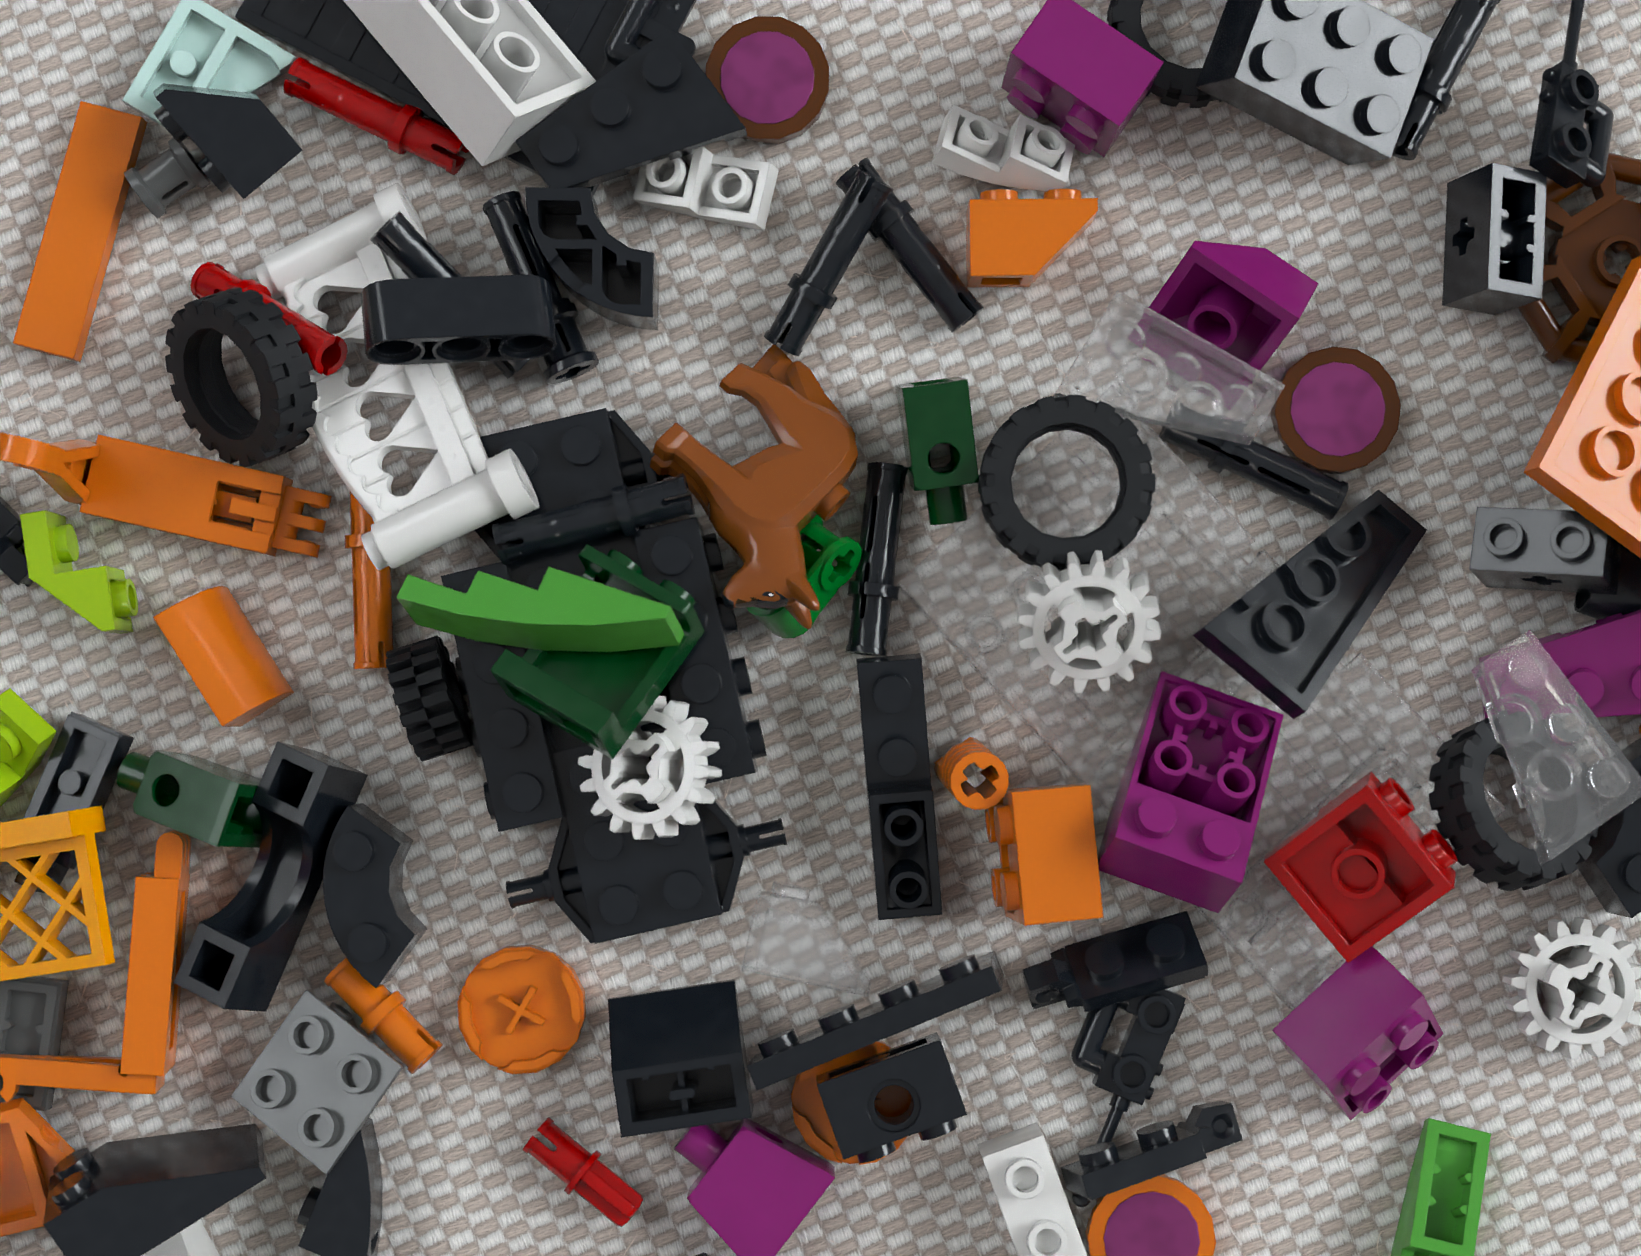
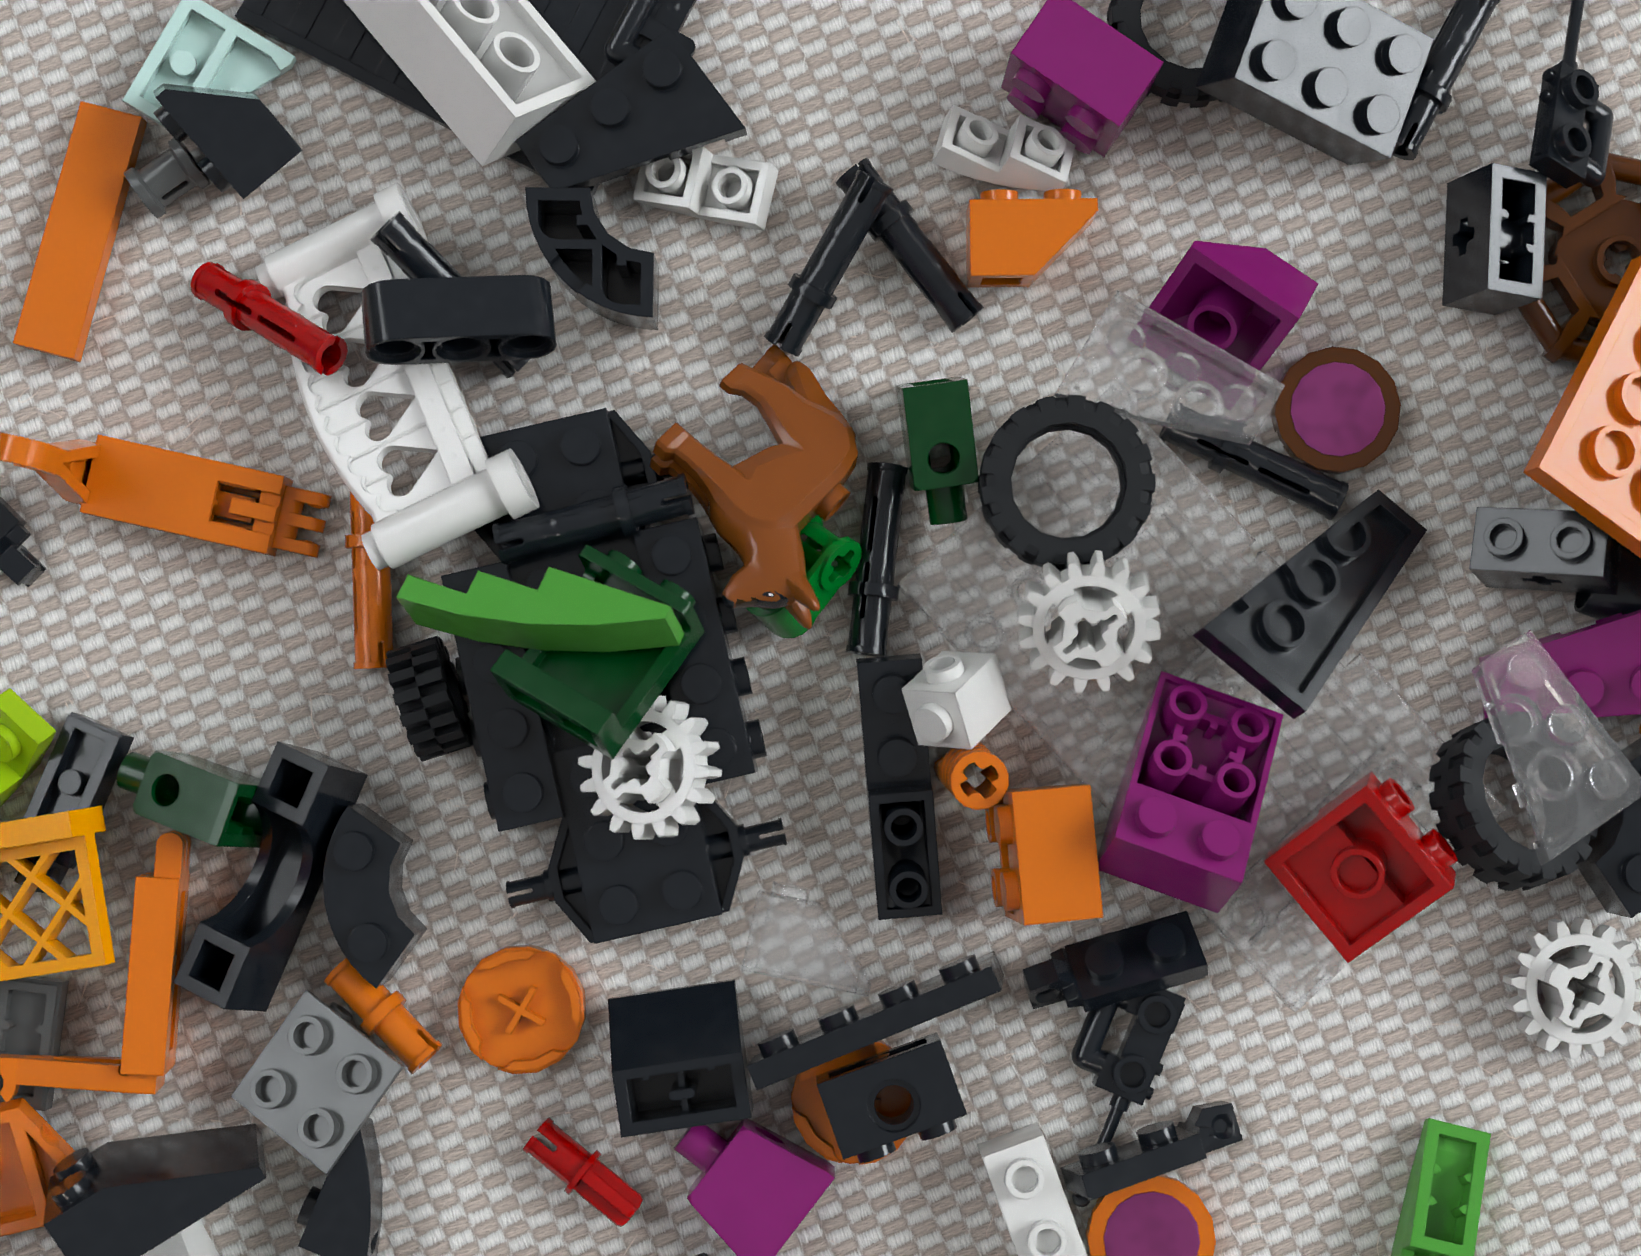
lime slope [20,510,138,634] -> none
orange brick [153,586,294,727] -> none
black tyre [165,287,318,467] -> none
red pin [283,57,469,175] -> none
black pin [483,191,599,384] -> none
tile [706,16,829,144] -> none
magenta slope [1273,946,1443,1120] -> none
none -> white brick [902,651,1011,750]

